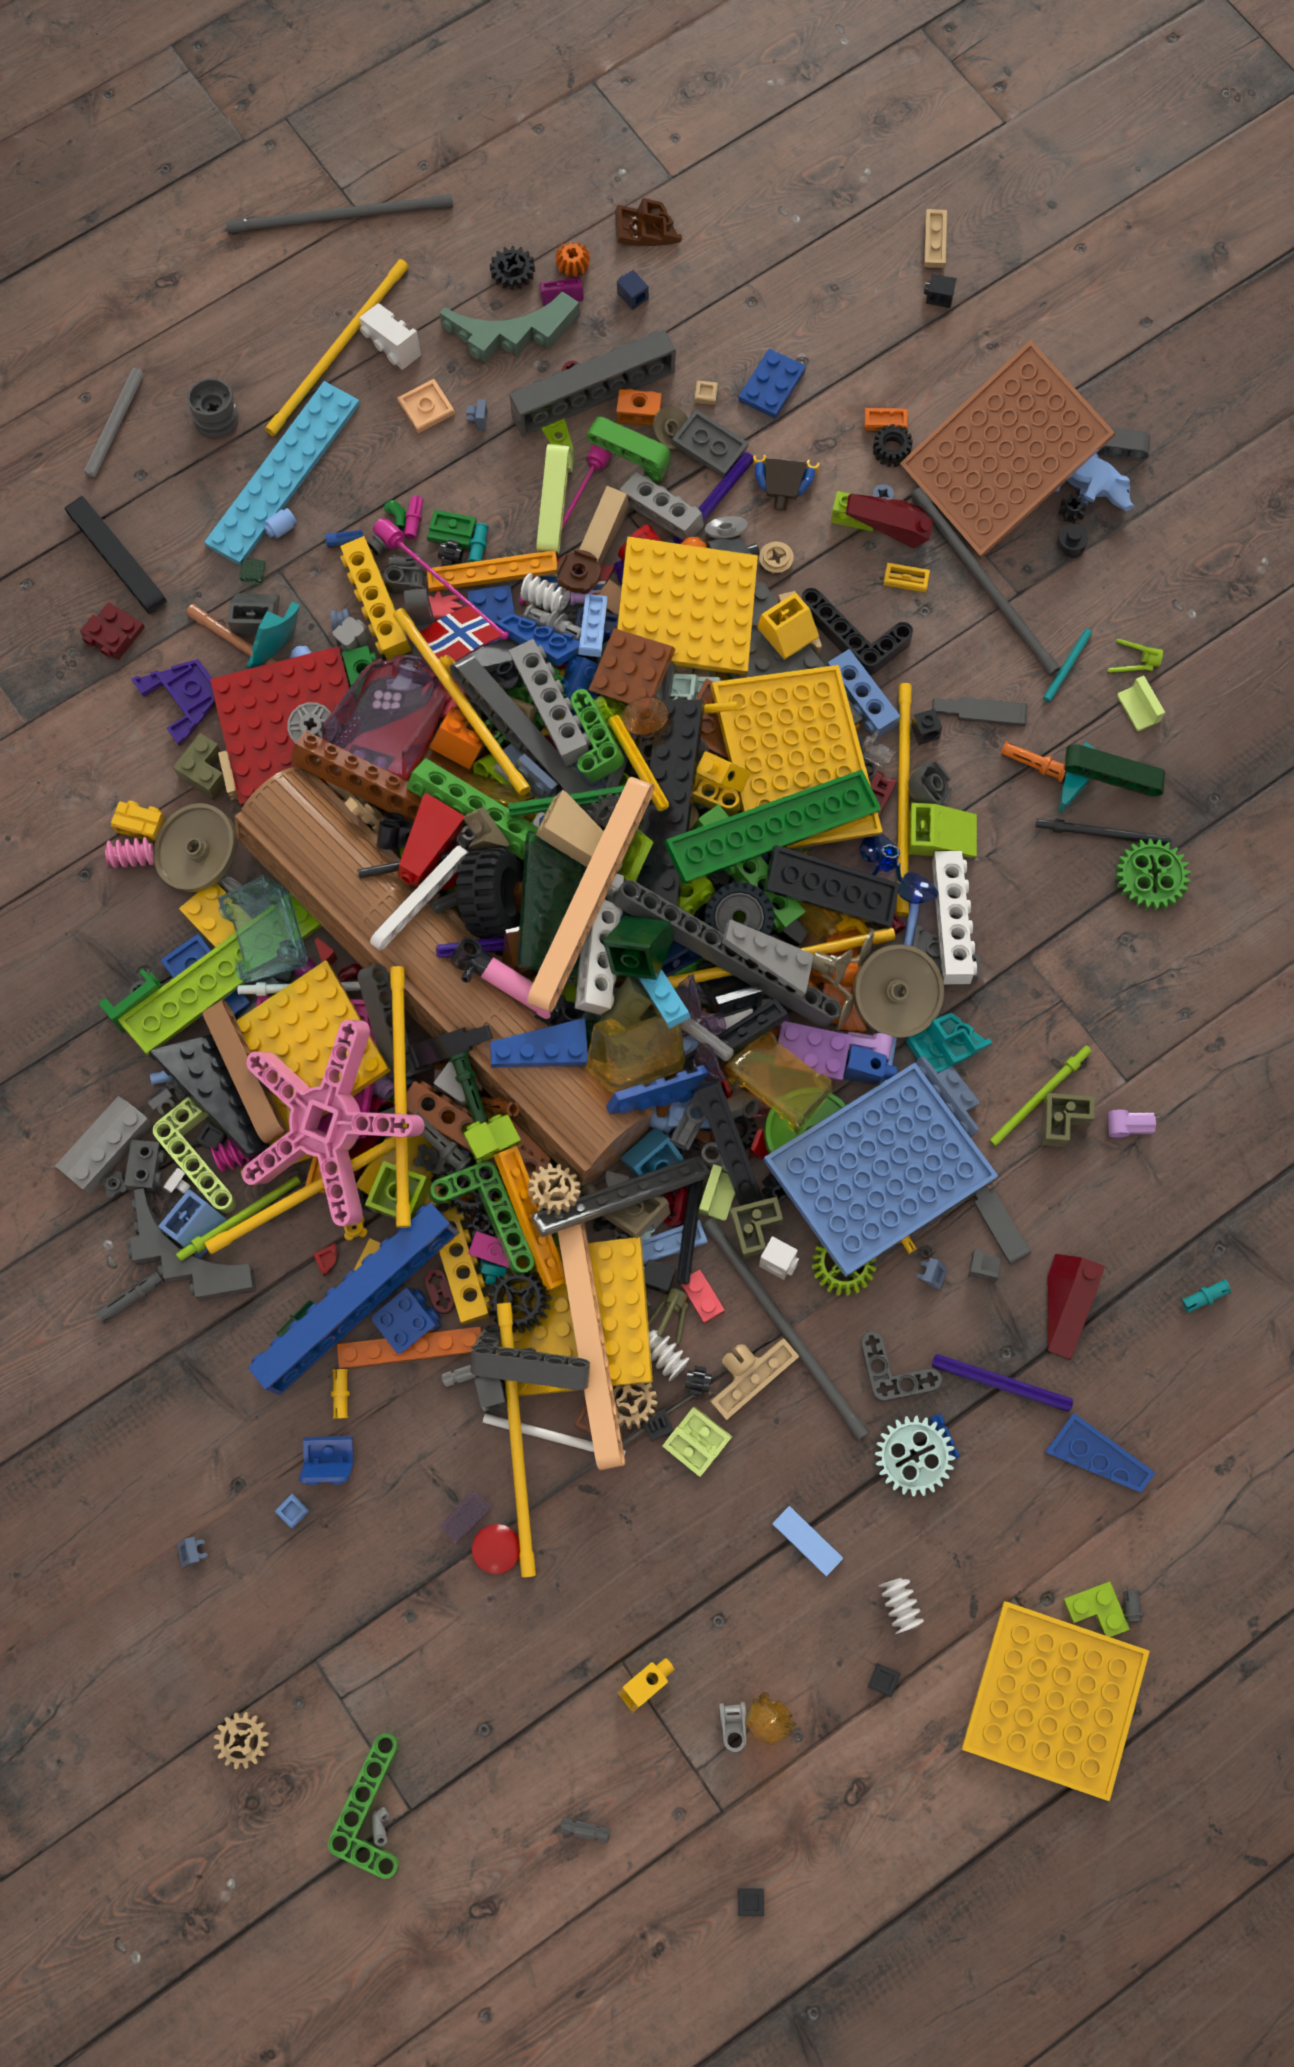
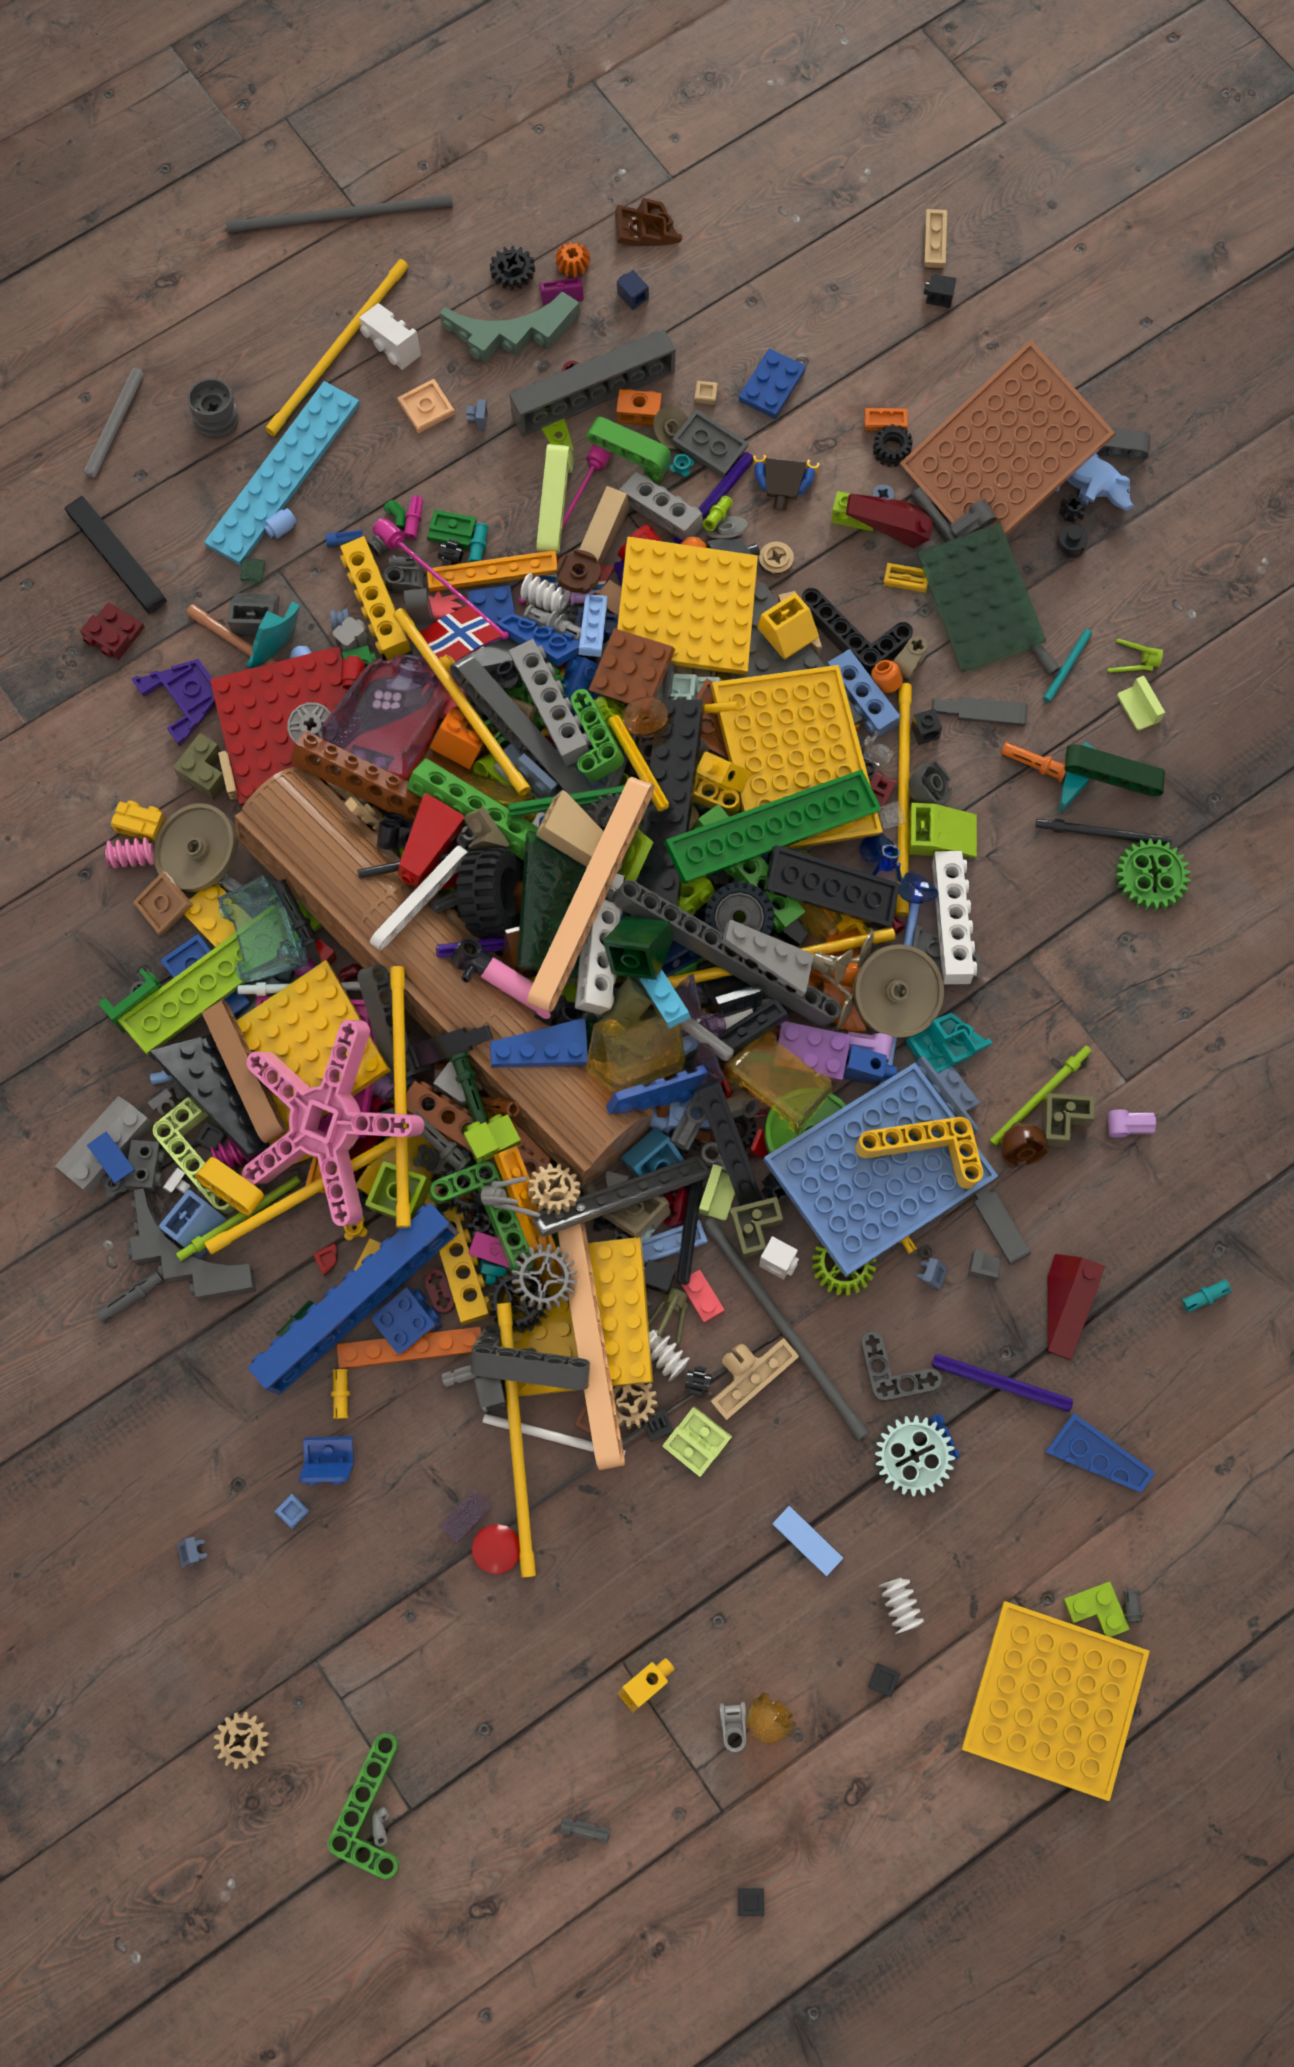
none -> blue tile [87,1131,135,1184]
none -> medium nougat tile [133,871,193,936]
none -> yellow beam [195,1157,265,1216]
none -> black pin [272,879,320,948]
none -> red brick [341,656,365,691]
none -> light grey plant [481,1176,540,1217]
none -> light grey gear [512,1244,578,1310]
none -> teal plate [670,454,694,477]
none -> lime pin [702,496,733,531]
none -> yellow beam [855,1117,983,1189]
none -> orange head [871,660,903,694]
none -> clear tile [878,801,906,831]
none -> dark tan piece [893,636,927,681]
none -> clear green plate [917,522,1046,673]
none -> dark grey piece [950,499,997,541]
none -> reddish brown cylinder [1001,1122,1049,1167]

